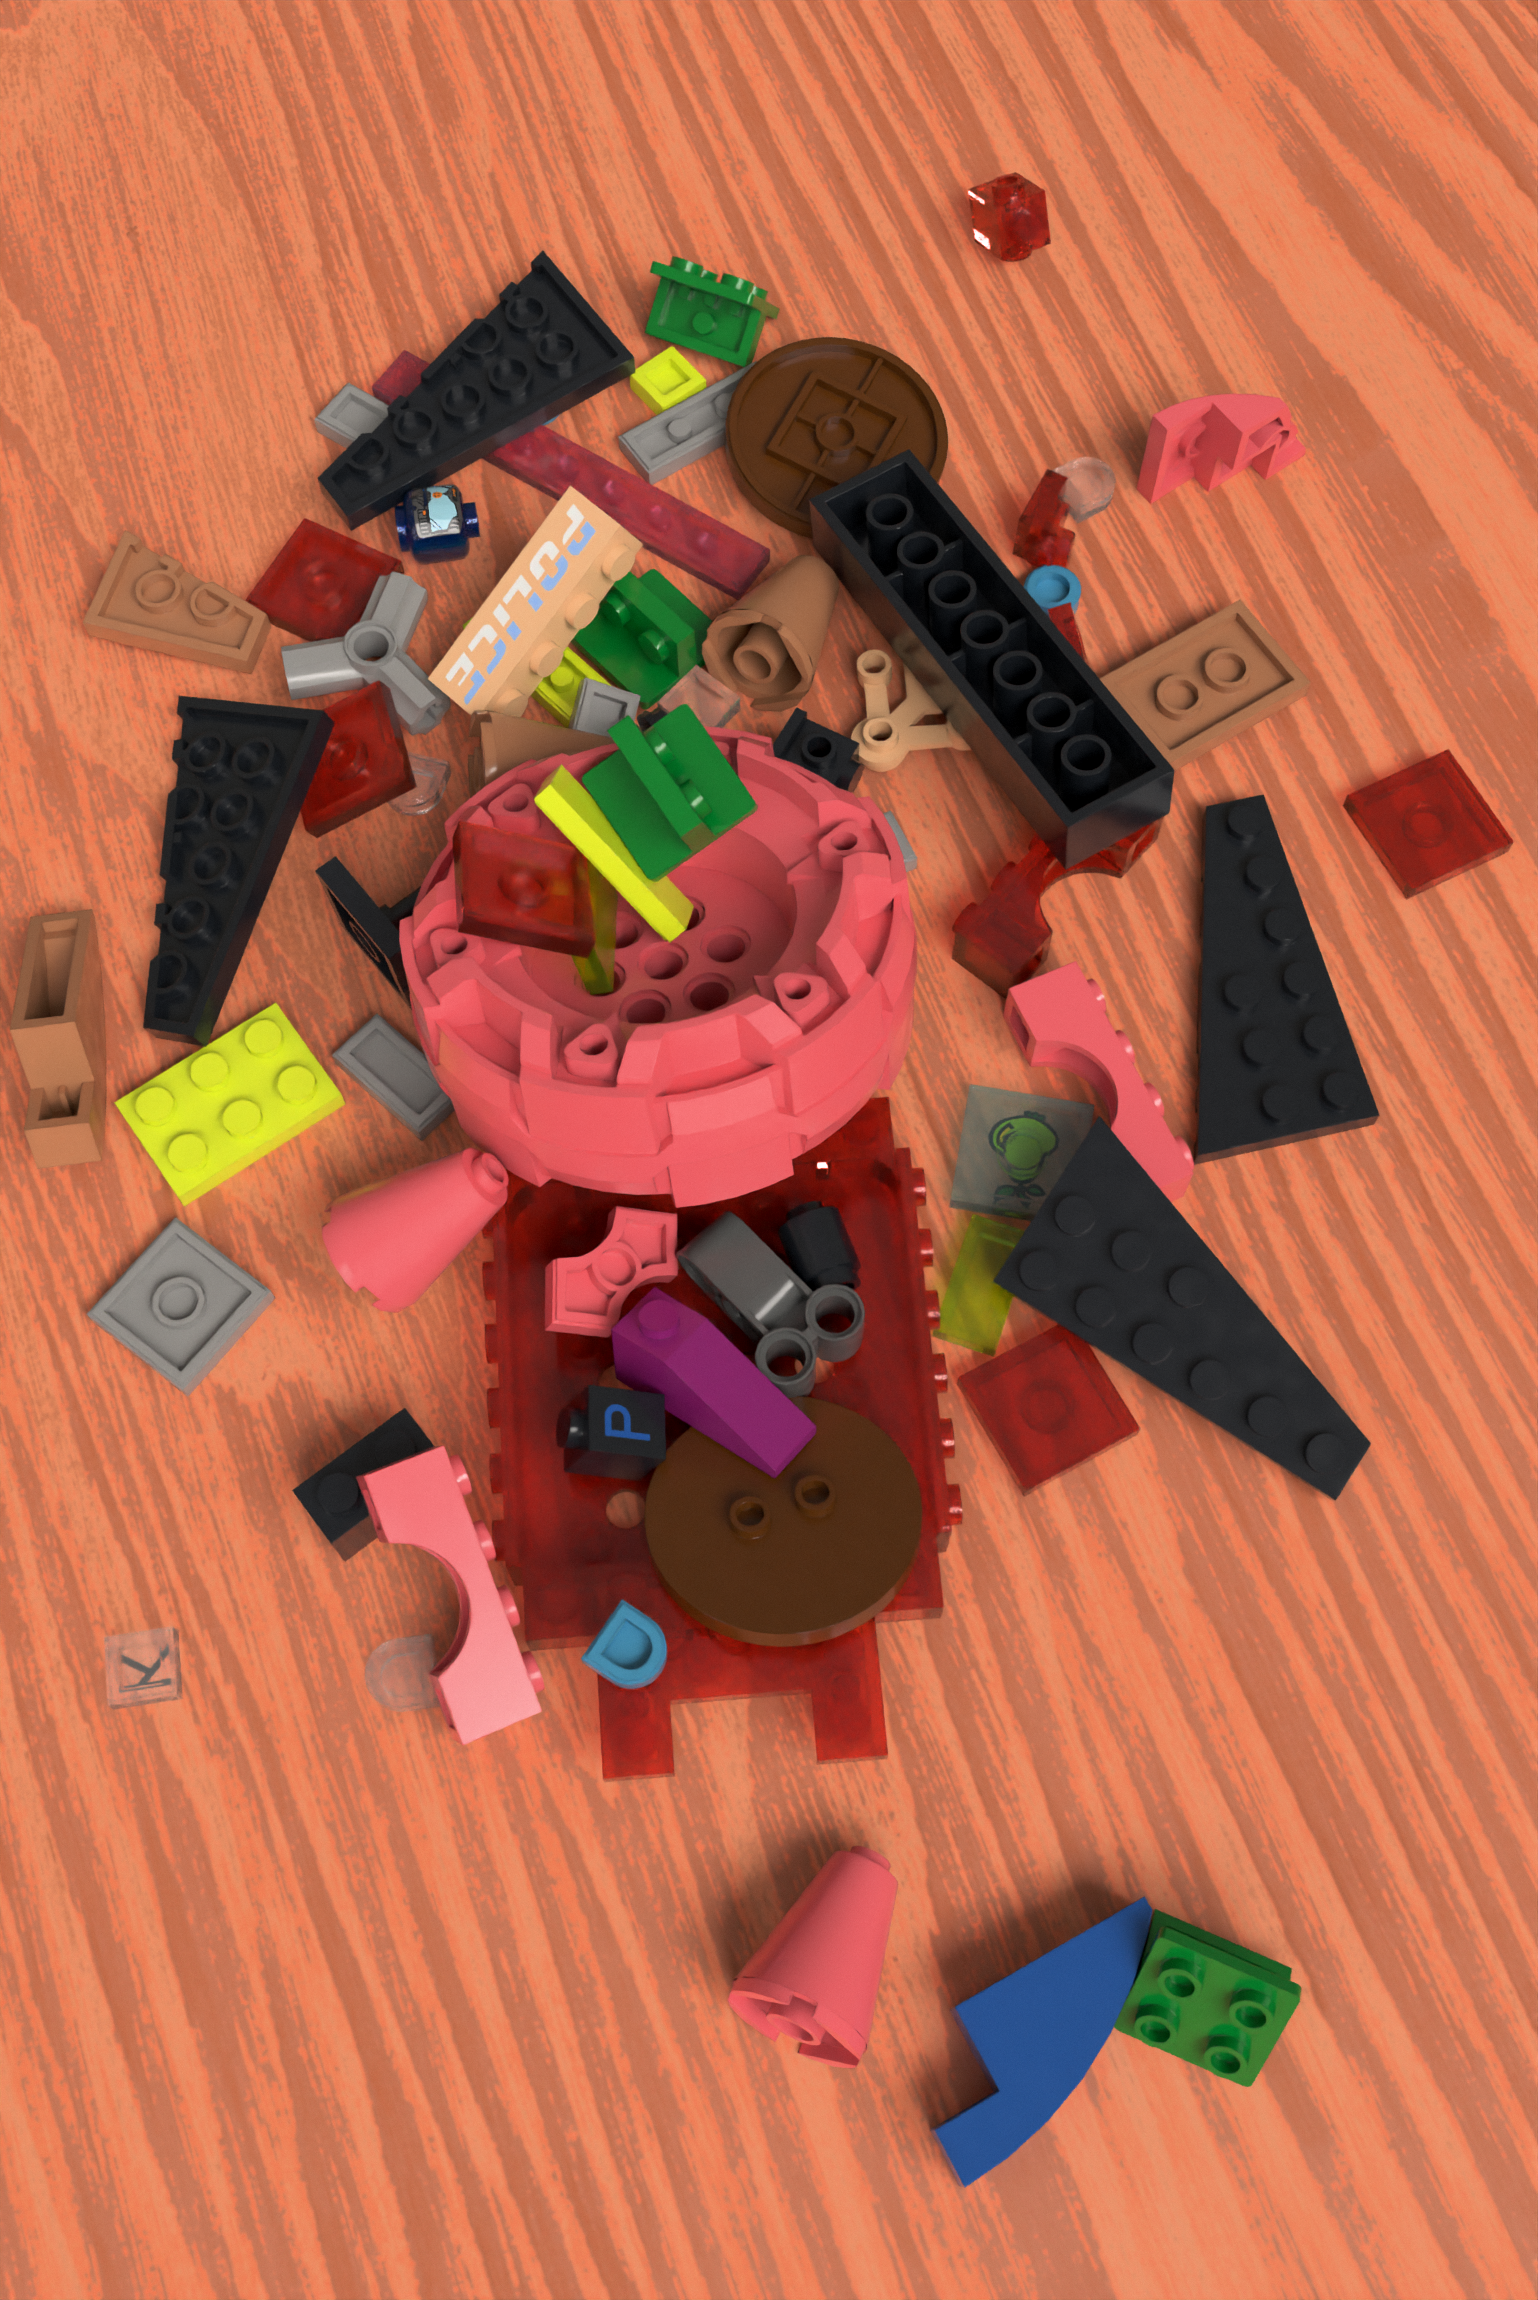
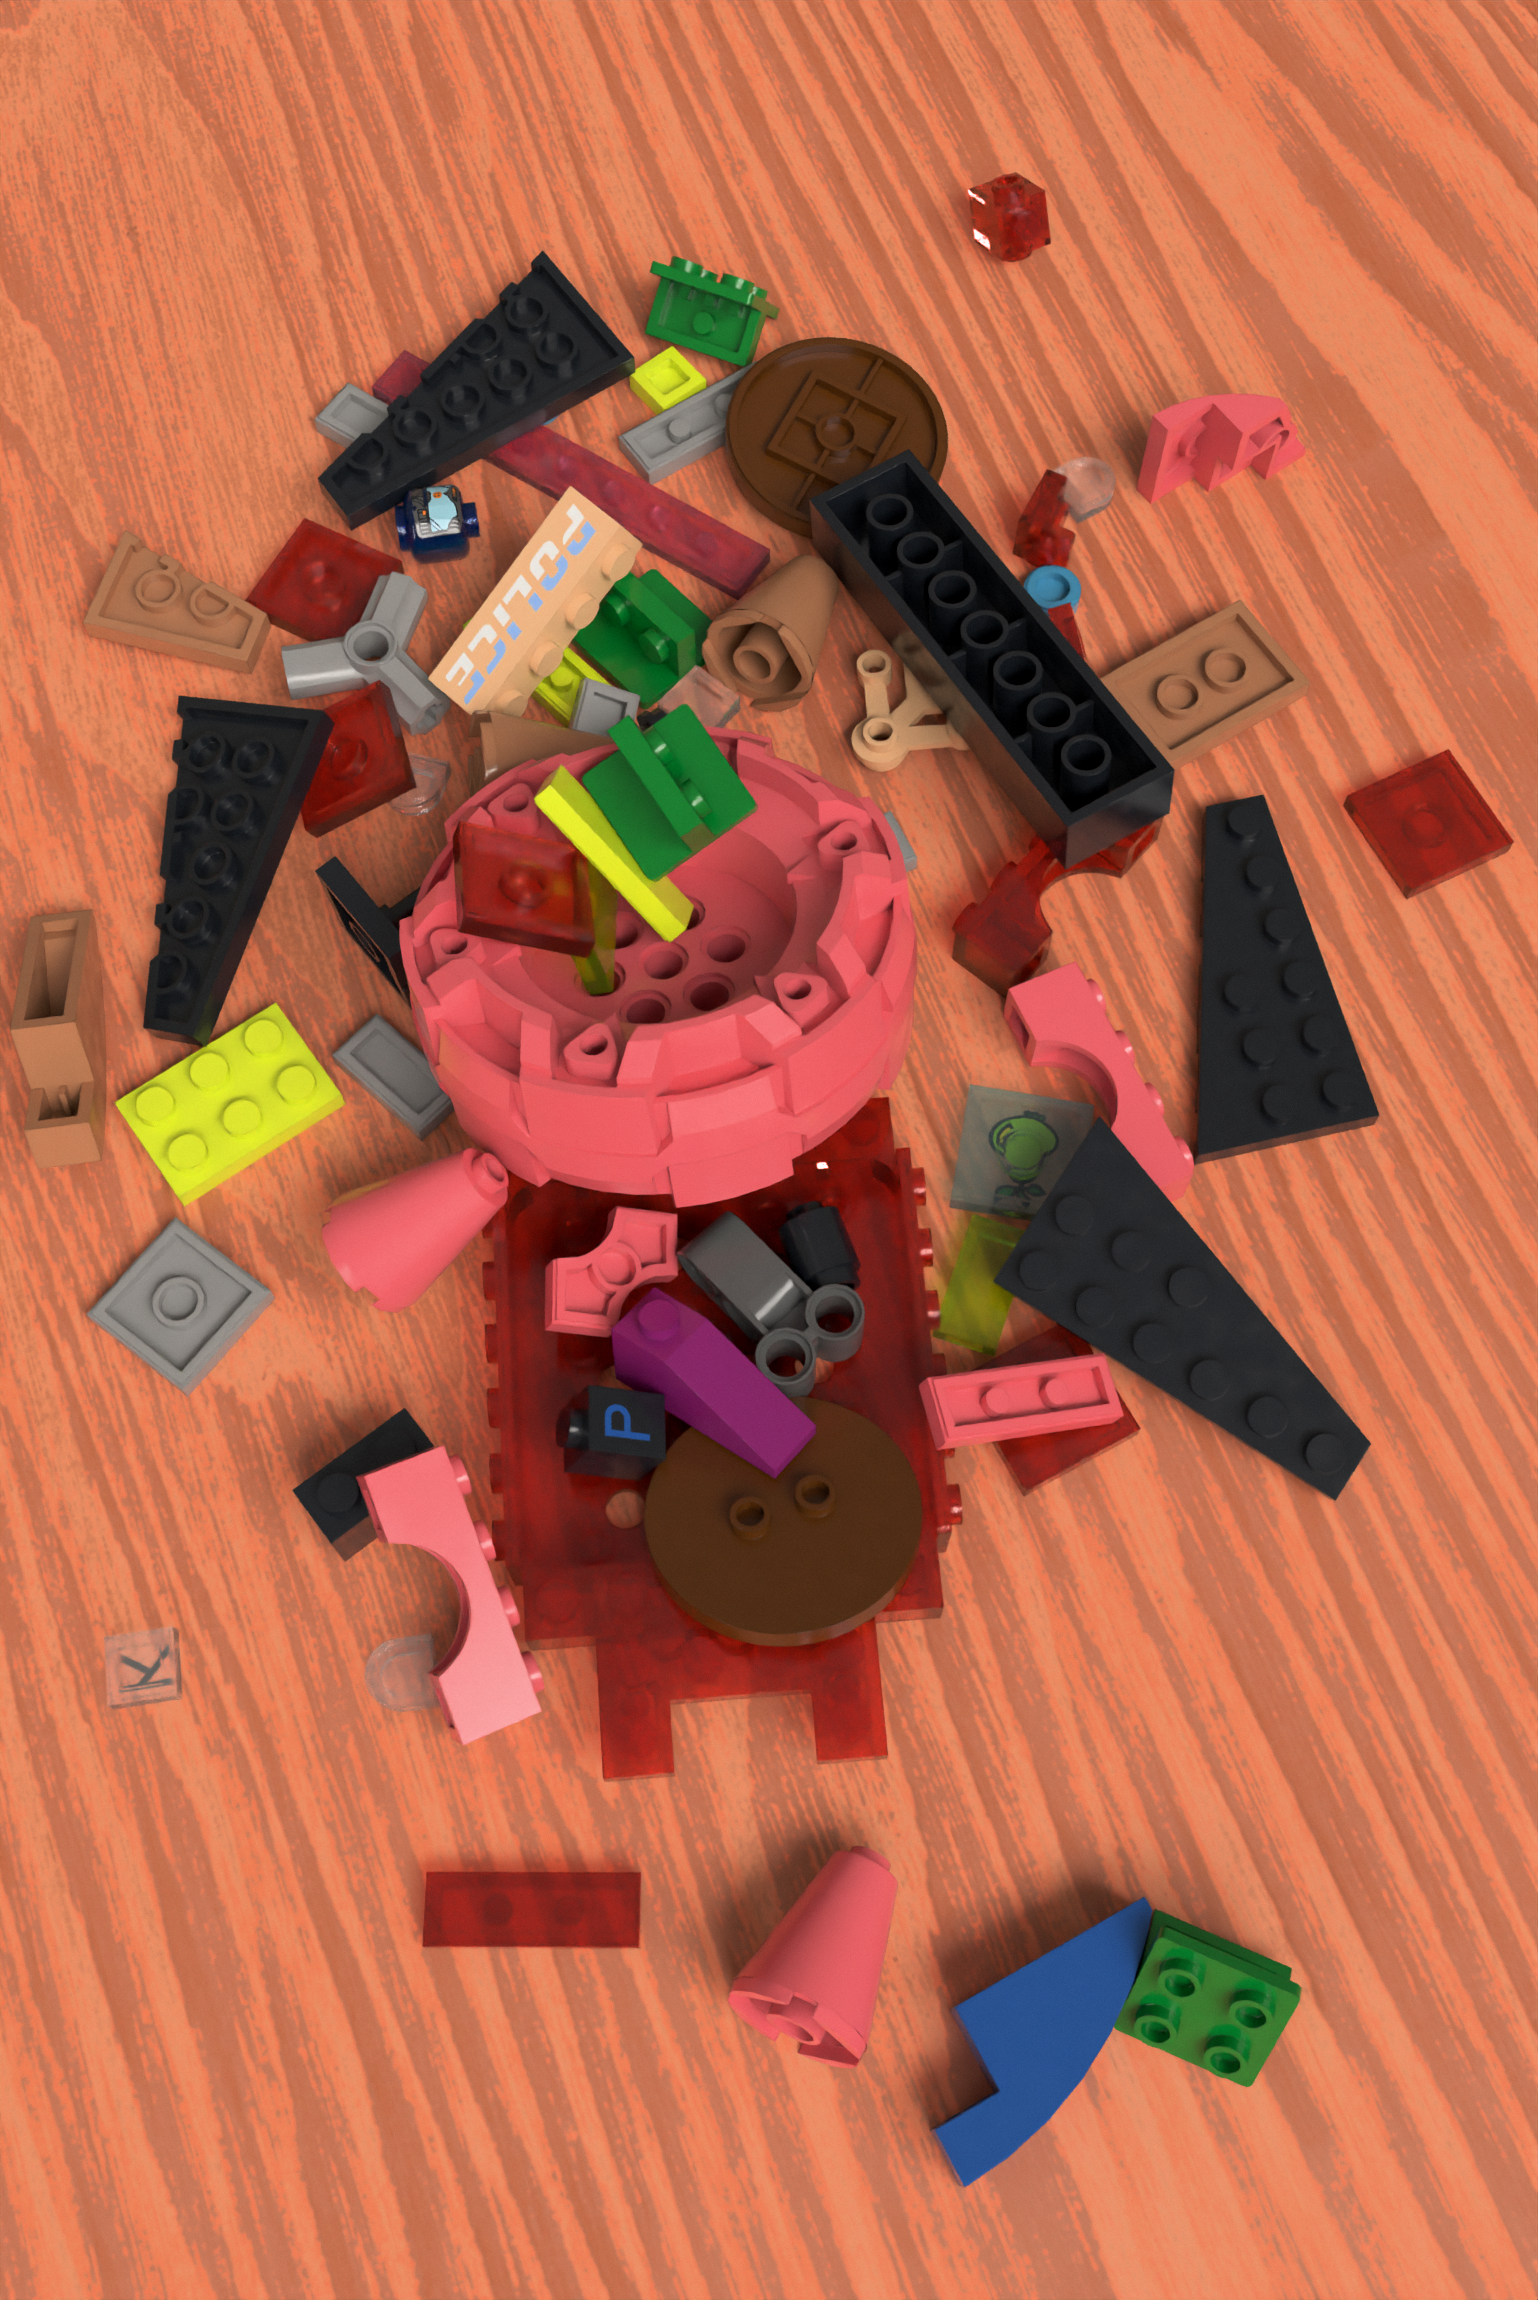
dark azure tile [581,1600,667,1689] -> none
black brick [773,707,864,793] -> none
none -> clear red tile [422,1872,642,1949]
none -> coral tile [918,1353,1124,1450]

